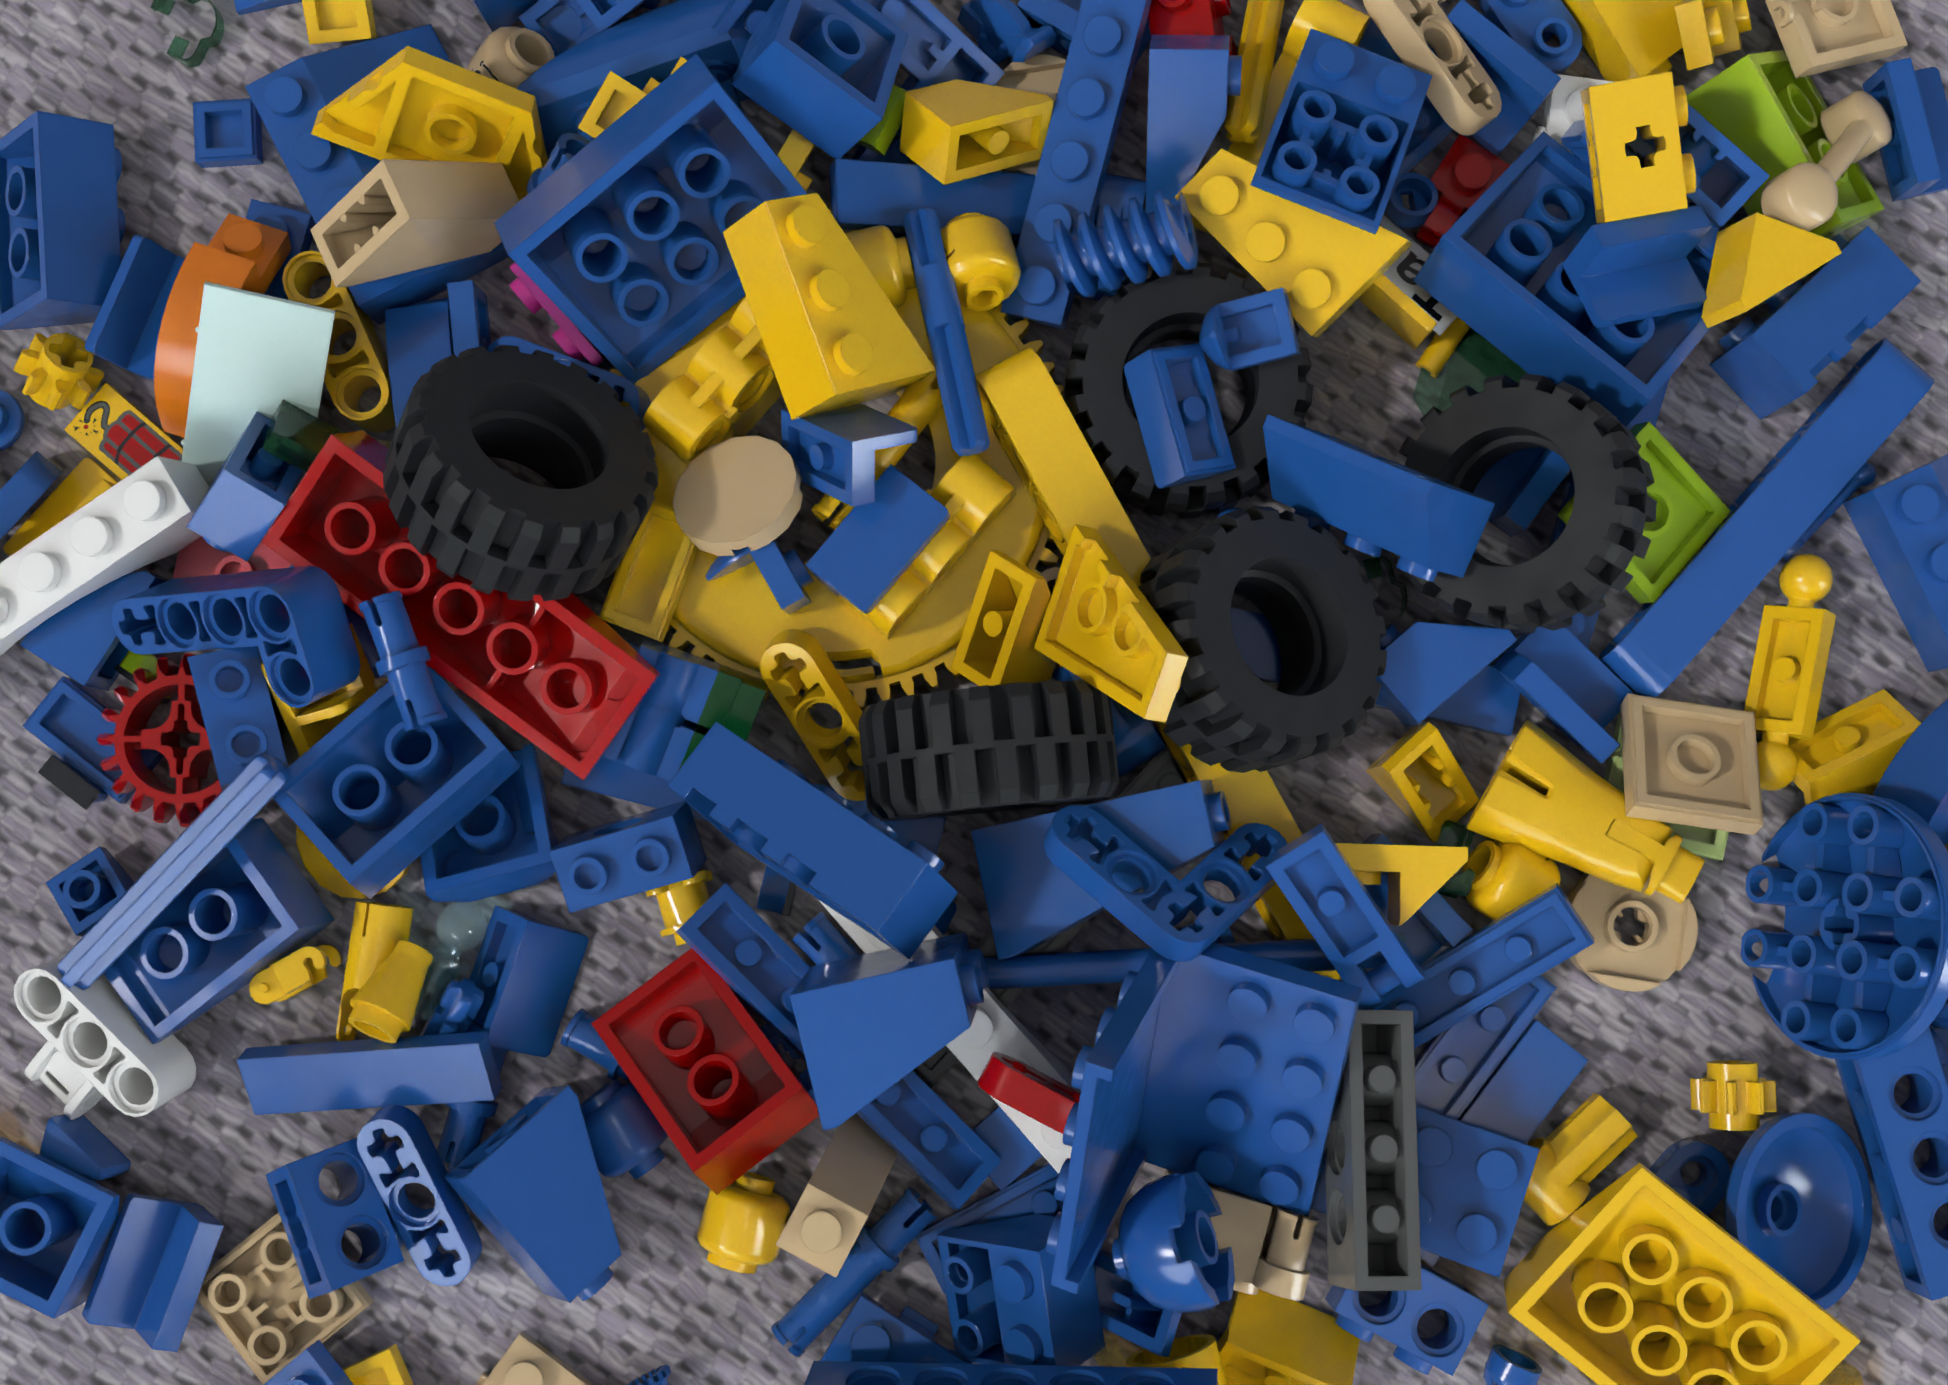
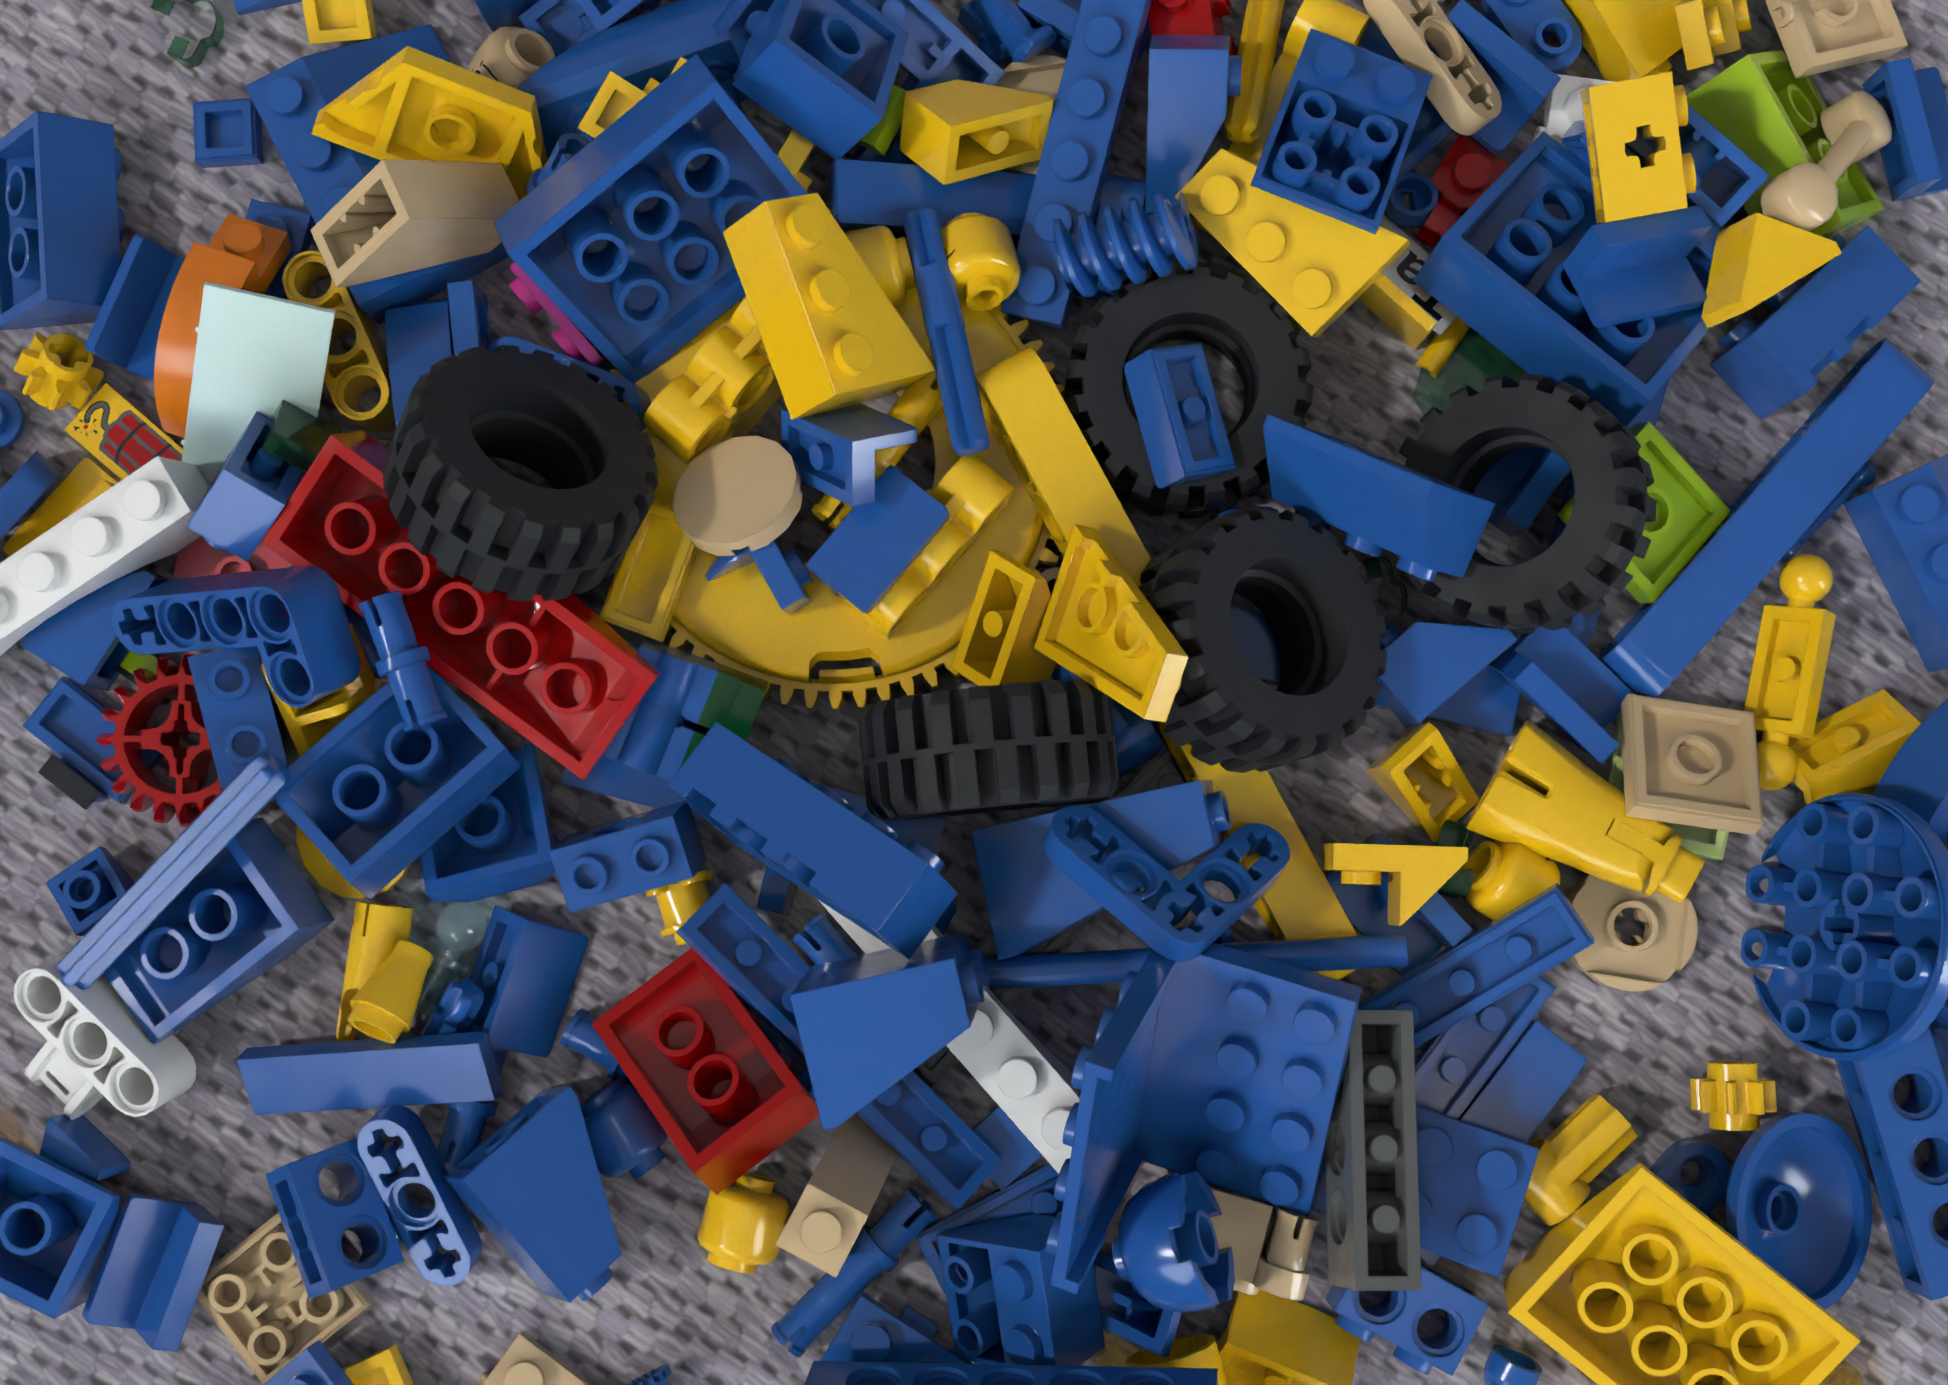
yellow piece [249,944,342,1004] -> none
yellow beam [760,629,866,801] -> none
red beam [977,1052,1080,1134] -> none
blue plate [1199,287,1301,371] -> none
blue plate [1264,823,1425,1010] -> none

